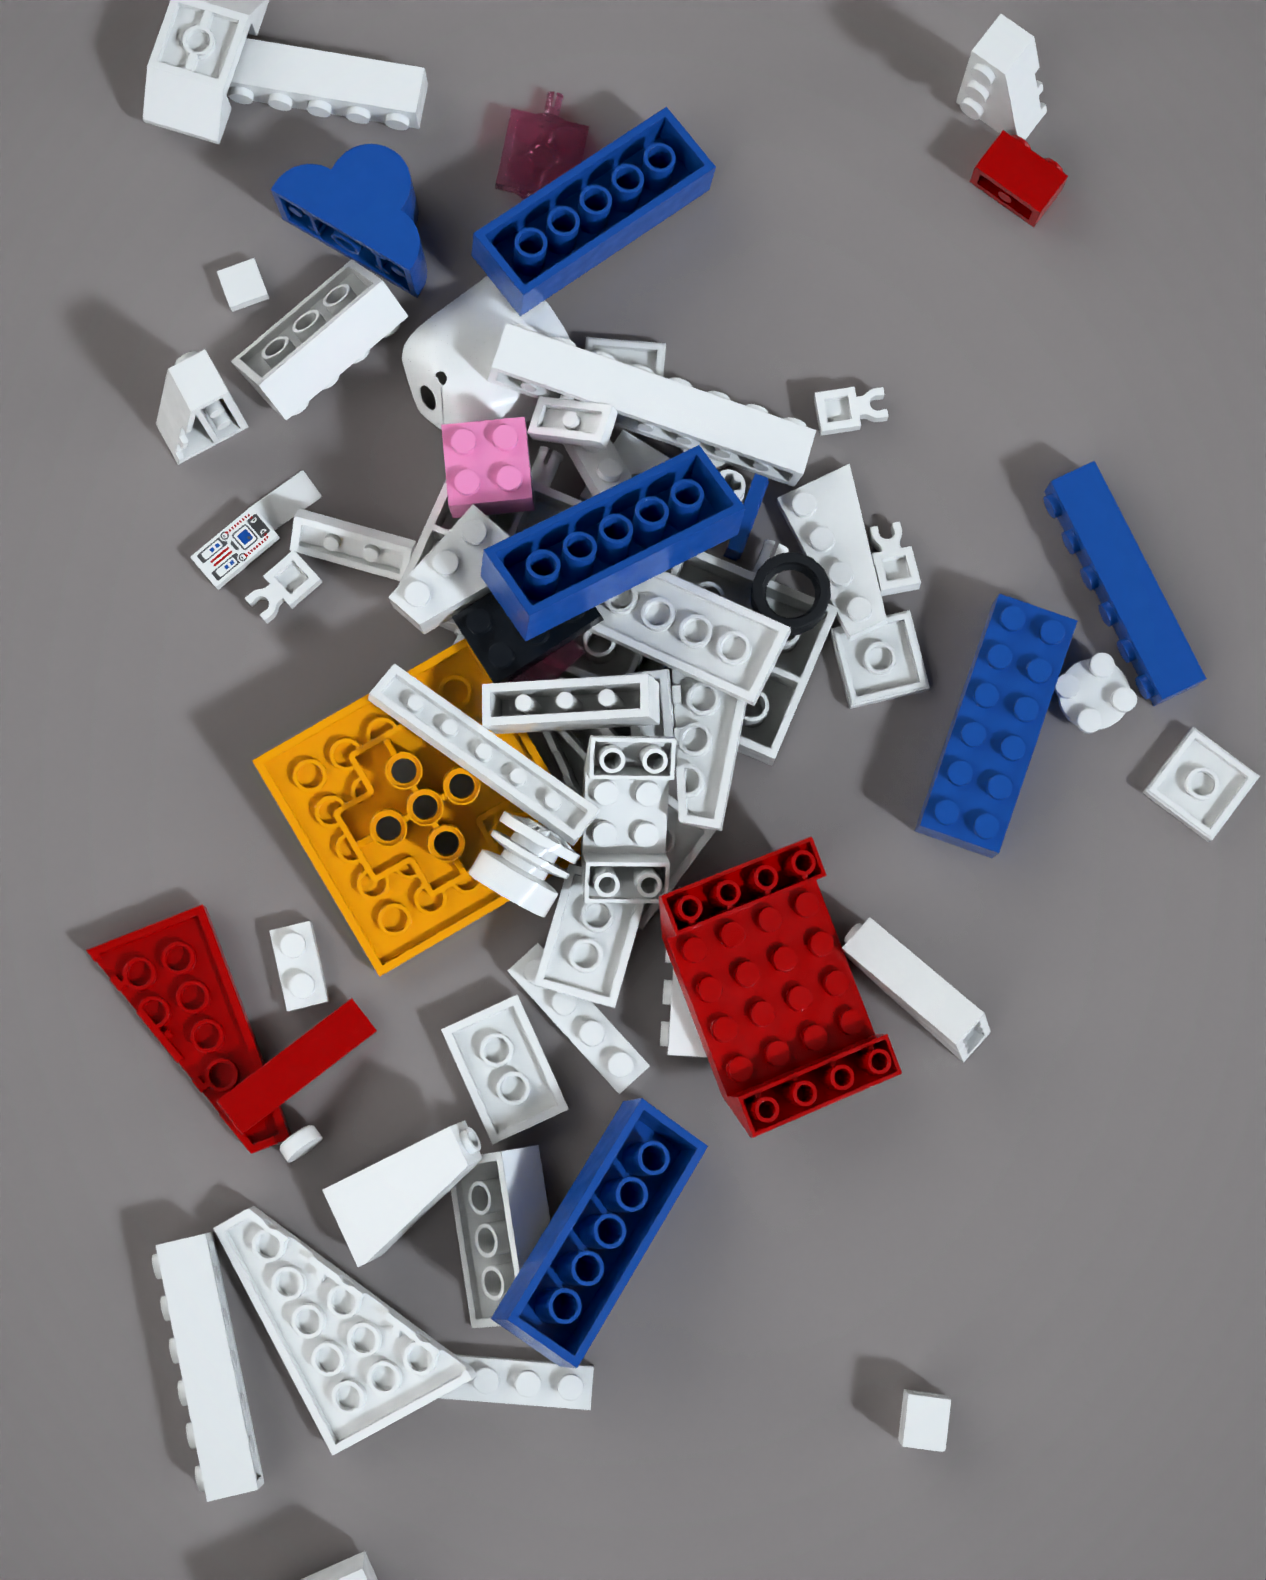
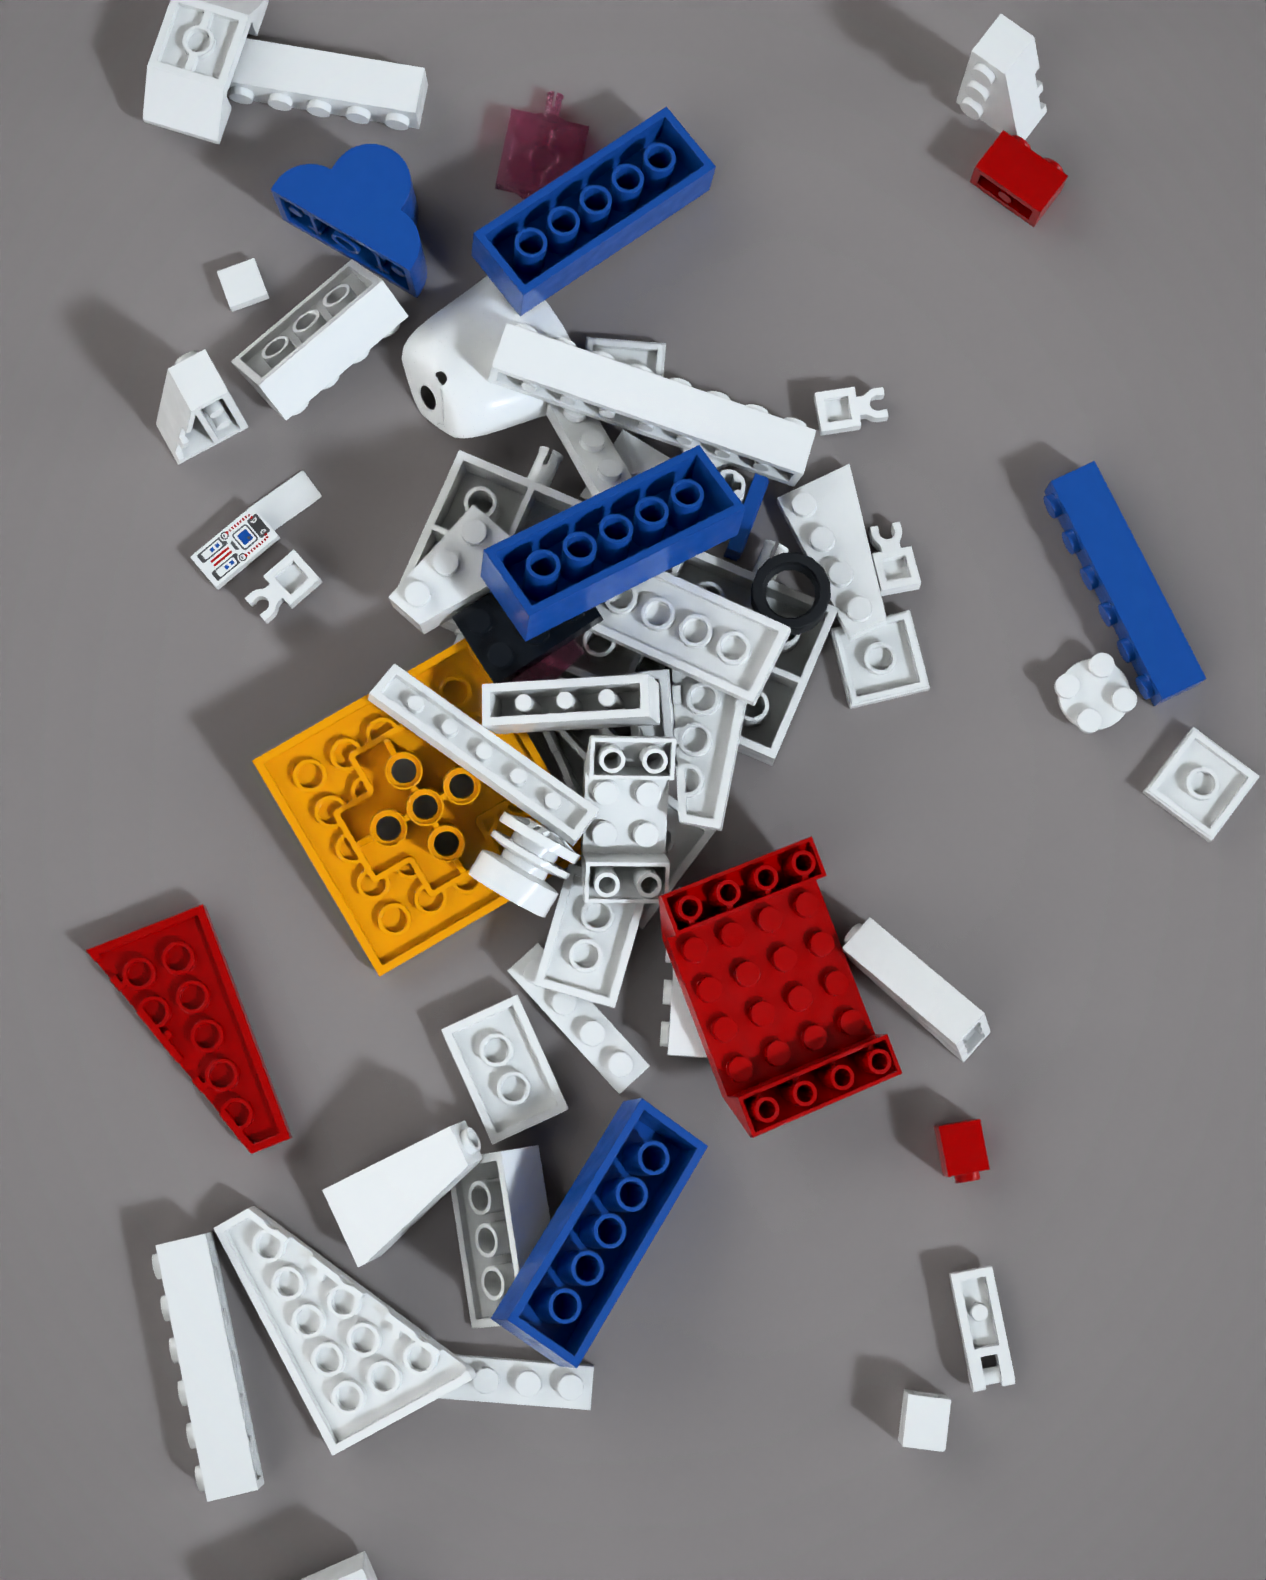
red tile [216,998,377,1135] -> none
white plate [269,921,330,1012] -> none
white tile [279,1125,323,1163] -> none
white plate [290,508,416,581] -> none
bright pink brick [441,417,535,518] -> none
white plate [527,396,618,450] -> none
blue brick [914,593,1078,858] -> none
none -> red brick [934,1119,990,1183]
none -> white plate [949,1265,1015,1392]

